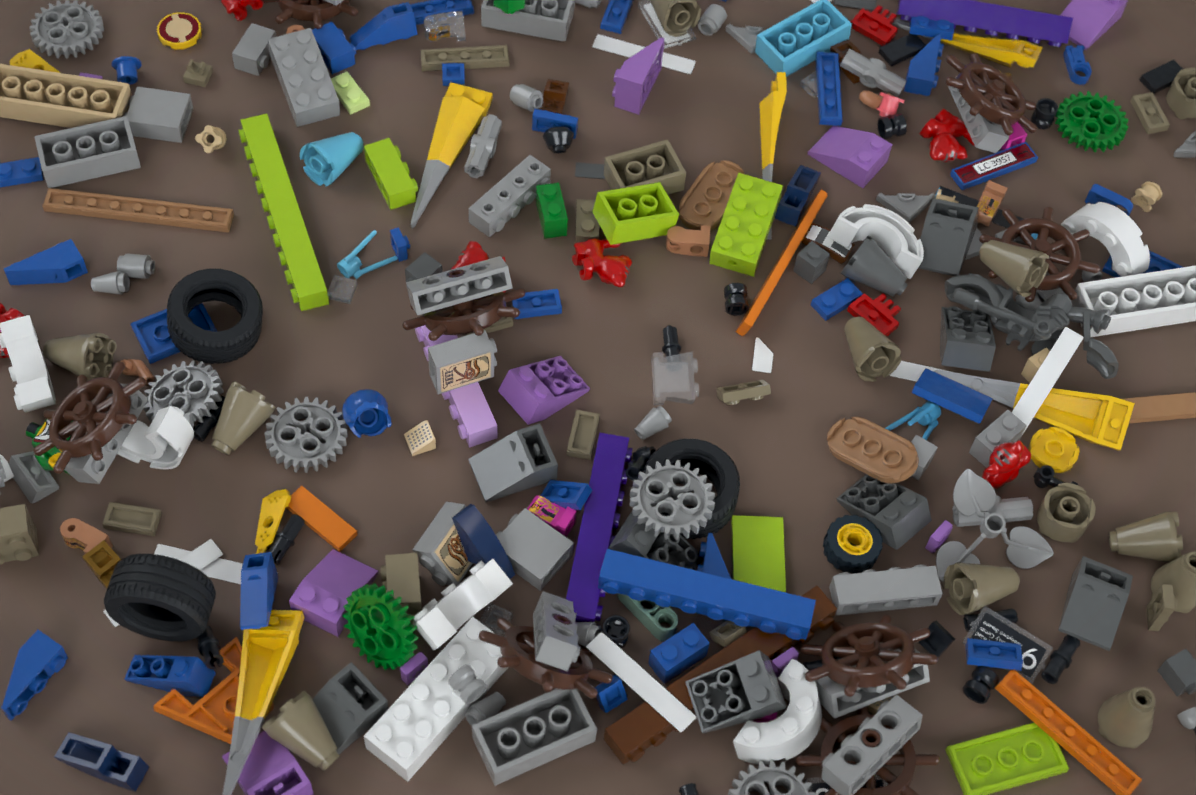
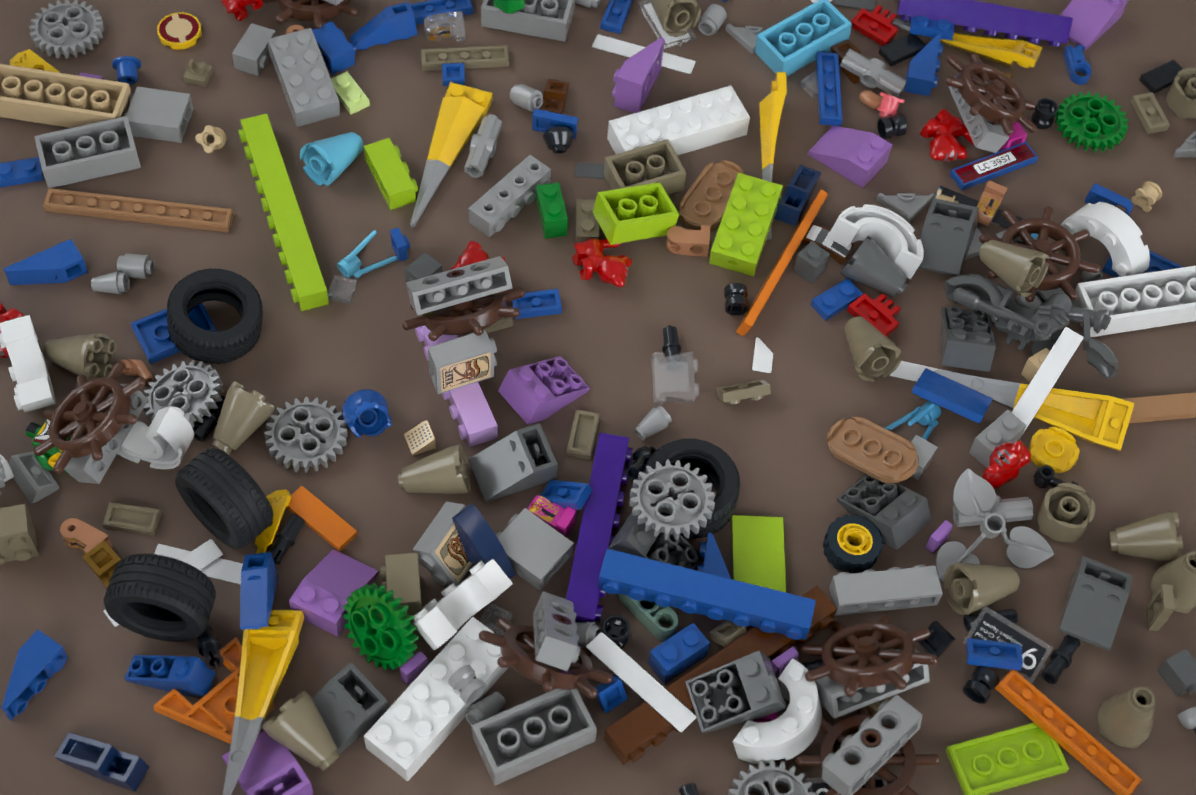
none -> black tyre [175,448,274,549]
none -> dark tan cone [398,444,471,495]
none -> white brick [607,85,750,155]

